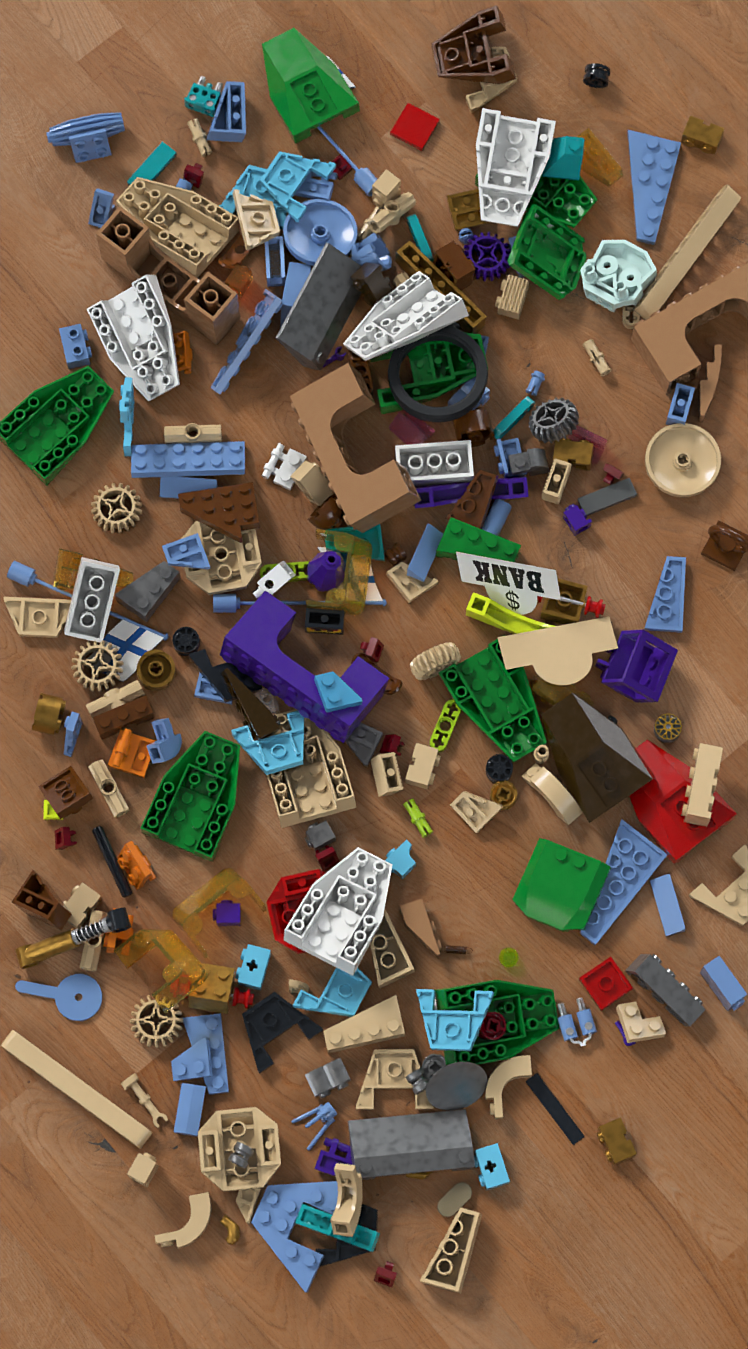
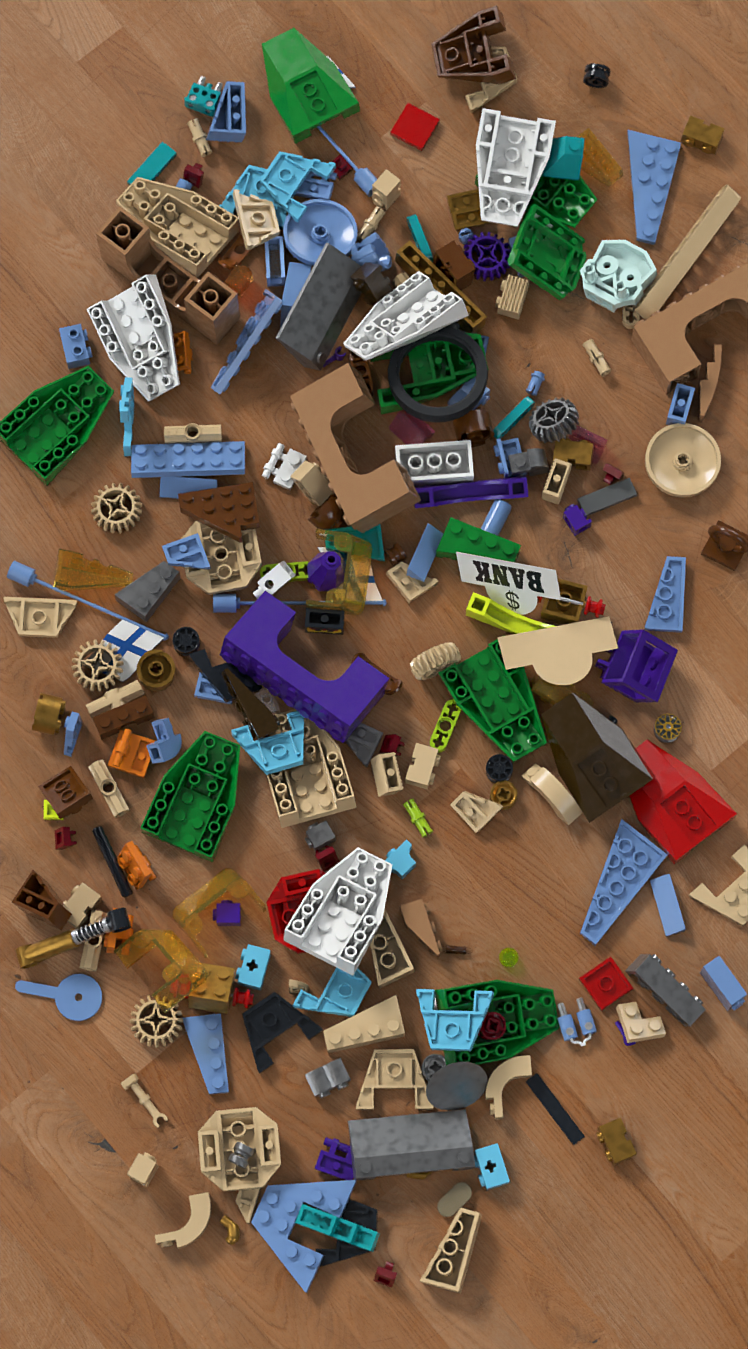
tan beam [0,1030,152,1149] -> none
medium blue plate [46,112,125,163] -> none
white brick [64,557,120,643] -> none
medium blue slope [88,188,115,228] -> none
medium blue wing [171,1038,213,1081] -> none
medium blue piece [174,1083,206,1137] -> none
medium blue plant [291,1102,337,1151] -> none
dark azure wing [314,672,362,713] -> none
tan arch [330,1163,363,1237] -> none
dark red tile [360,637,384,663] -> none
tan piece [368,192,416,234] -> none
flat silver wheel [405,1068,429,1095] -> none
reddish brown wing [445,470,499,529] -> none
green wedge [512,838,611,932] -> none
tan pin [534,745,549,764] -> none
tan wedge [681,743,723,827] -> none

